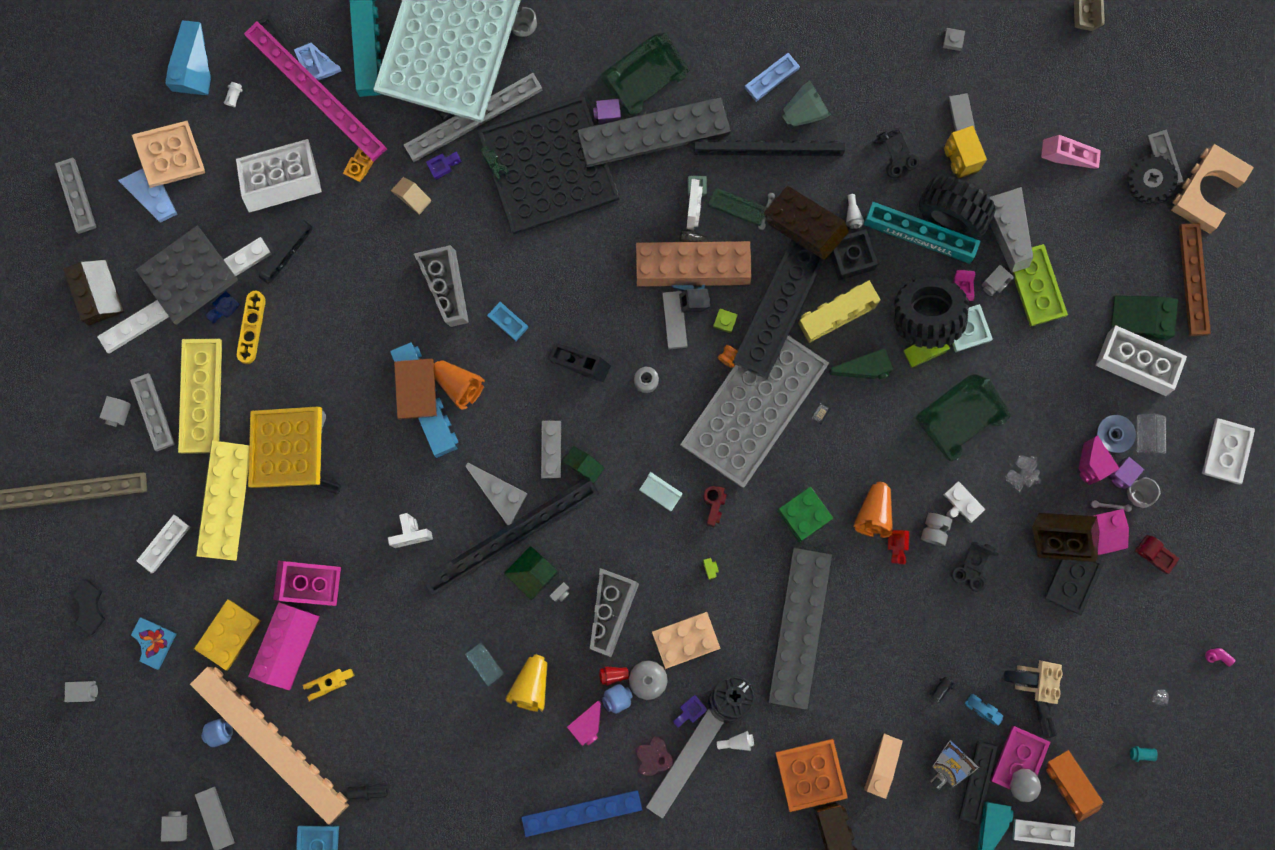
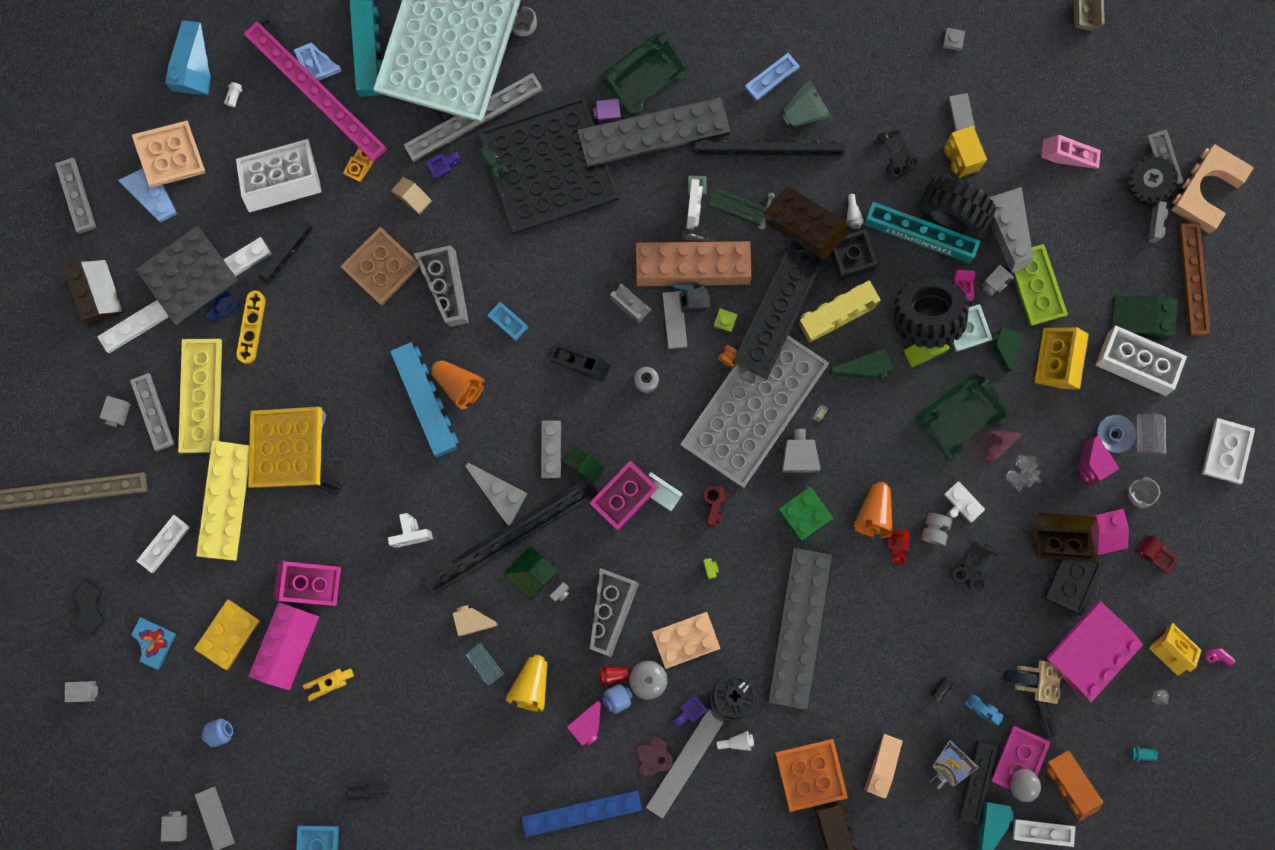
light nougat brick [190,667,349,825] -> none
dark orange tile [394,358,437,419] -> none
light grey hinge [1091,500,1132,512] -> none
medium lavender brick [1109,457,1144,489] -> none
none -> medium nougat plate [340,227,420,306]
none -> tan slope [453,605,498,636]
none -> dark pink brick [590,461,659,530]
none -> light grey hinge [610,283,651,324]
none -> light grey torso [782,429,820,473]
none -> clear pink slope [985,431,1022,463]
none -> dark green slope [992,327,1024,373]
none -> yellow slope [1034,327,1089,389]
none -> dark pink slope [1046,600,1143,702]
none -> light grey plate [1148,201,1168,243]
none -> yellow bracket [1149,623,1201,676]

